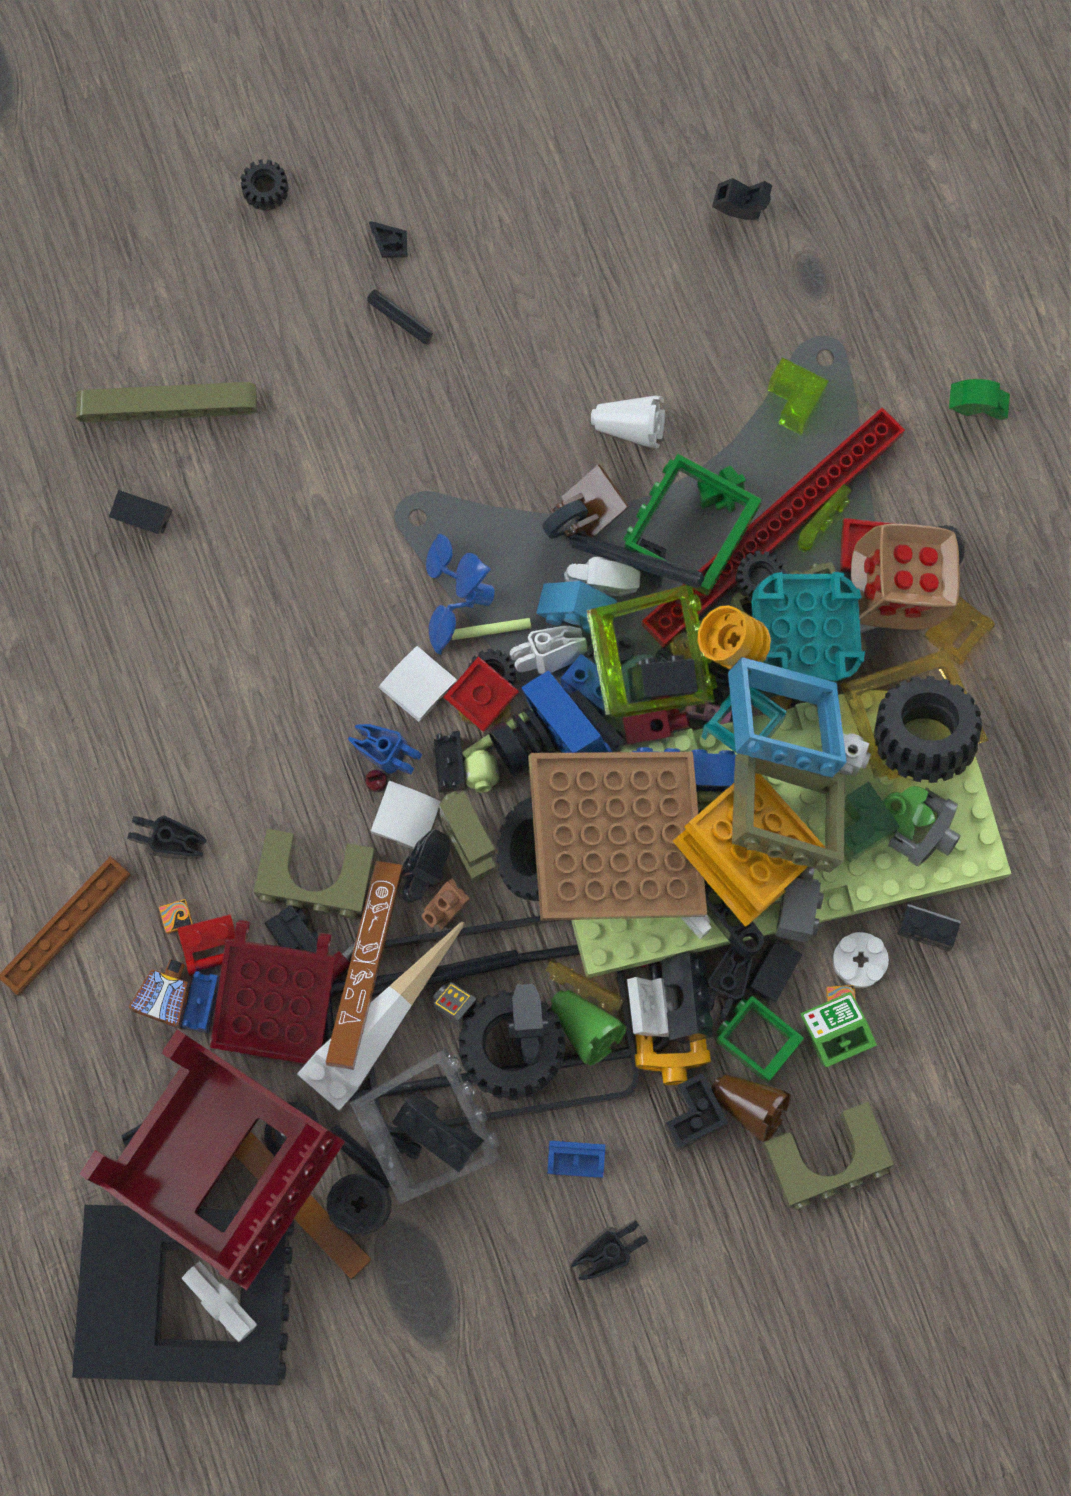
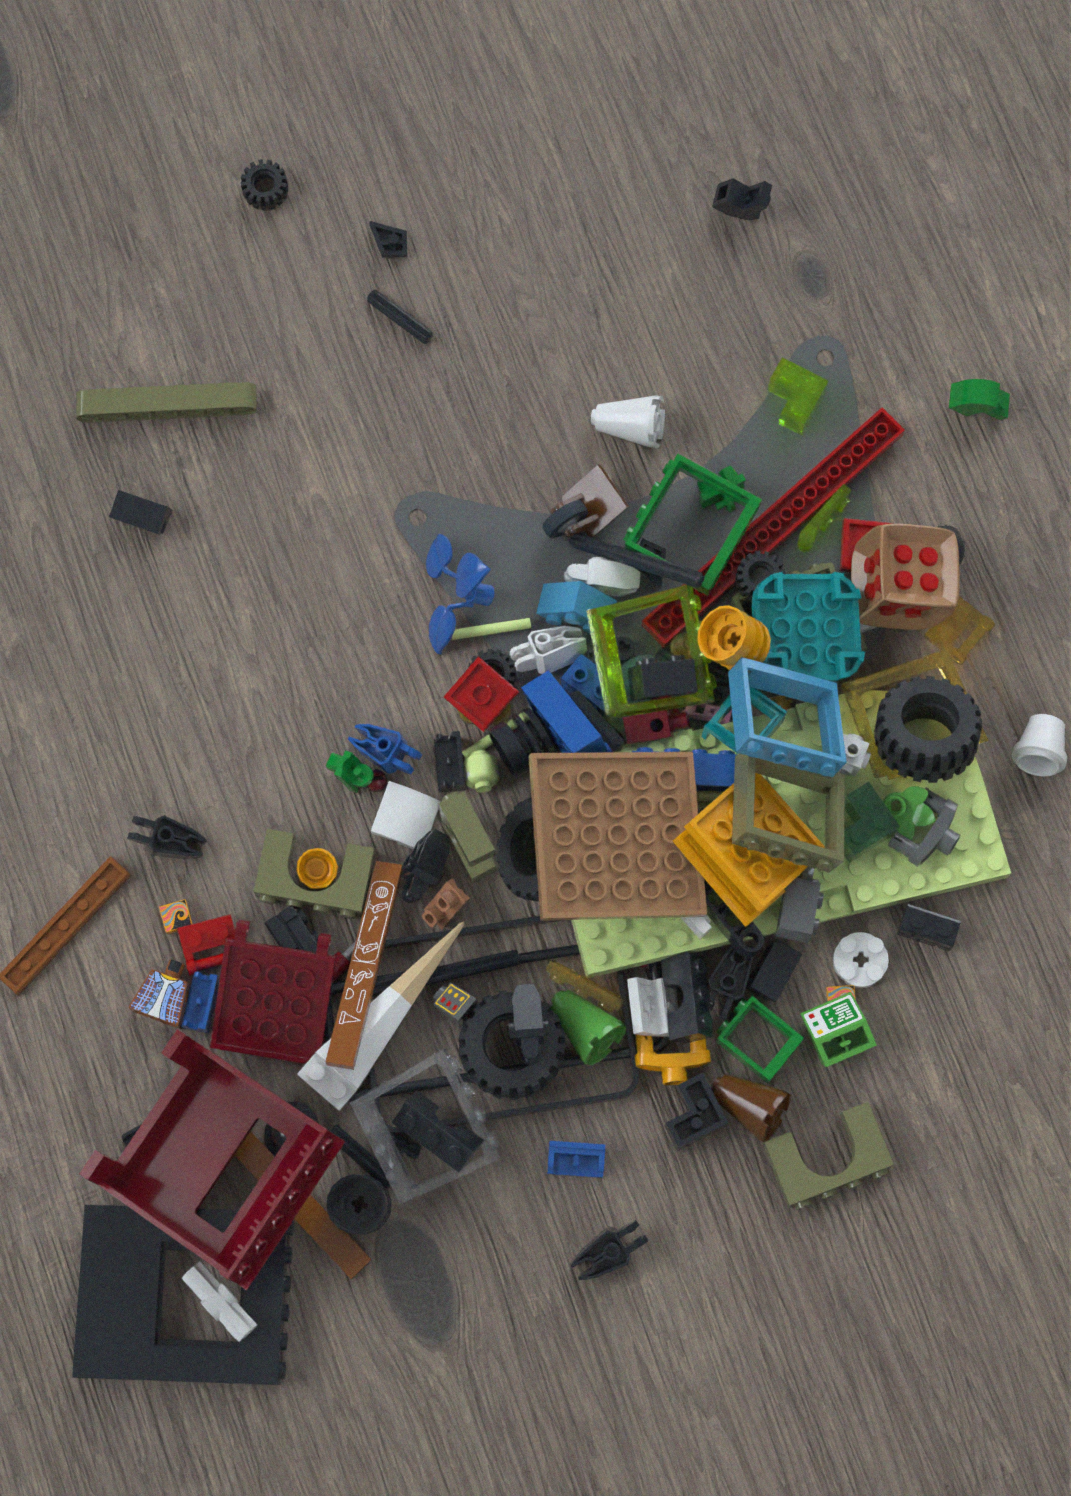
white slope [379,646,457,722] -> none
none -> light orange hair [296,848,338,889]
none -> green hips [326,750,374,793]
none -> white piece [1012,714,1067,776]

